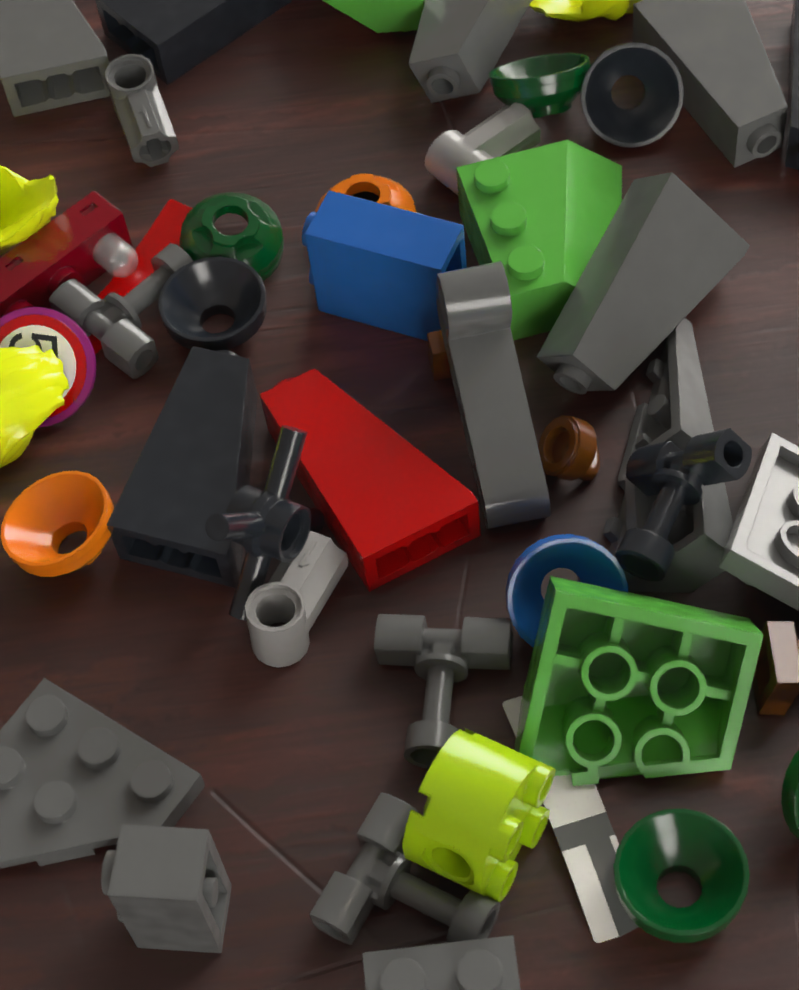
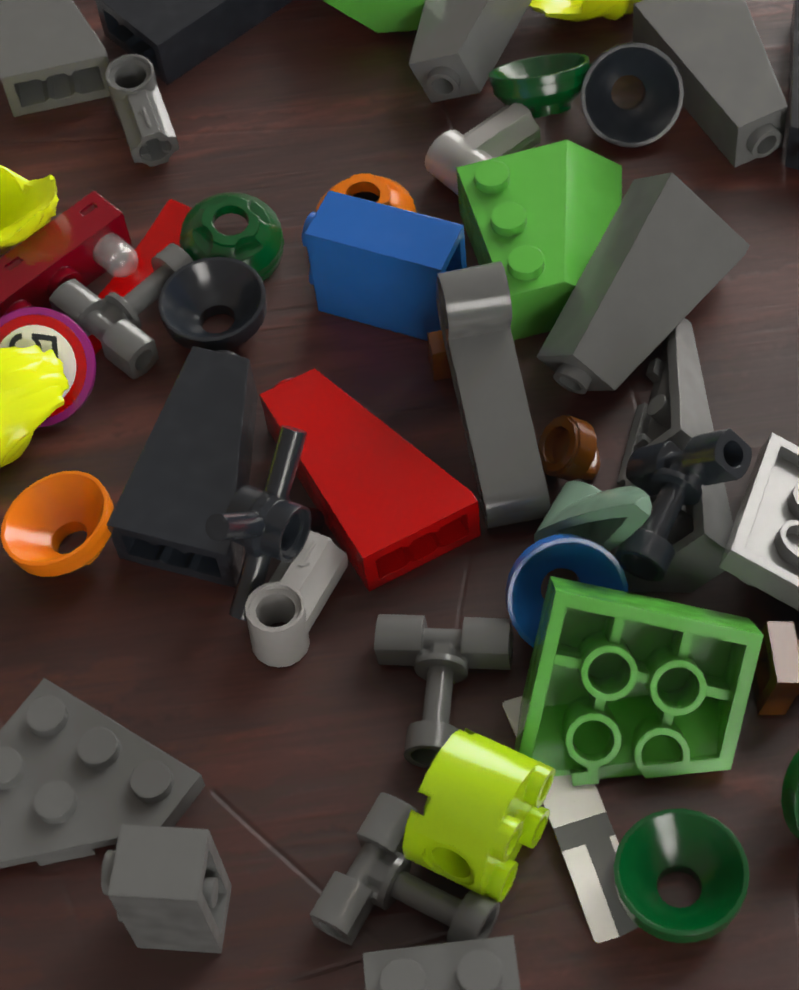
none -> sand green piece [534,480,652,551]

